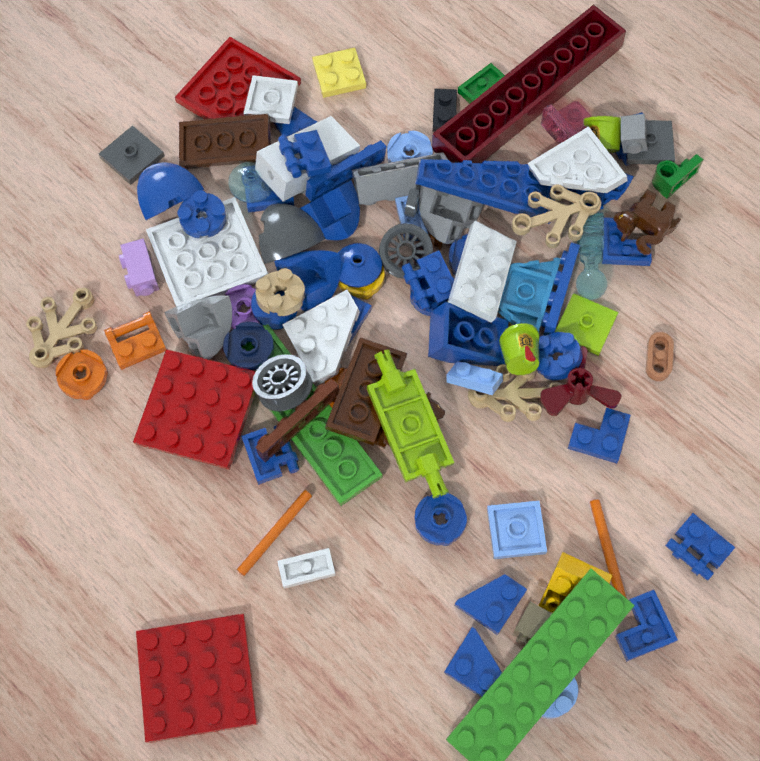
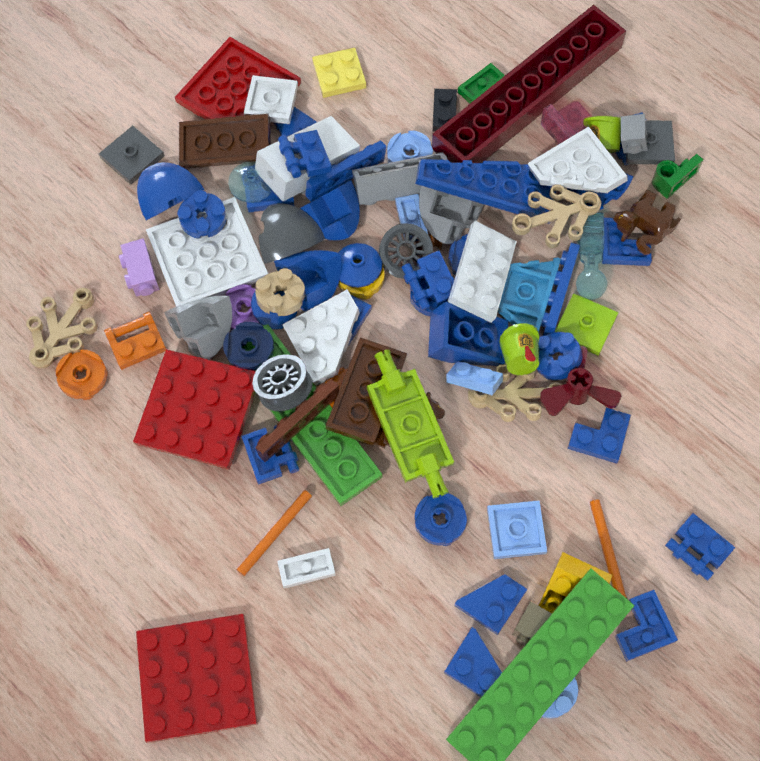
dark grey tile [405,188,419,218] -> none
nougat plate [645,332,674,381] -> none

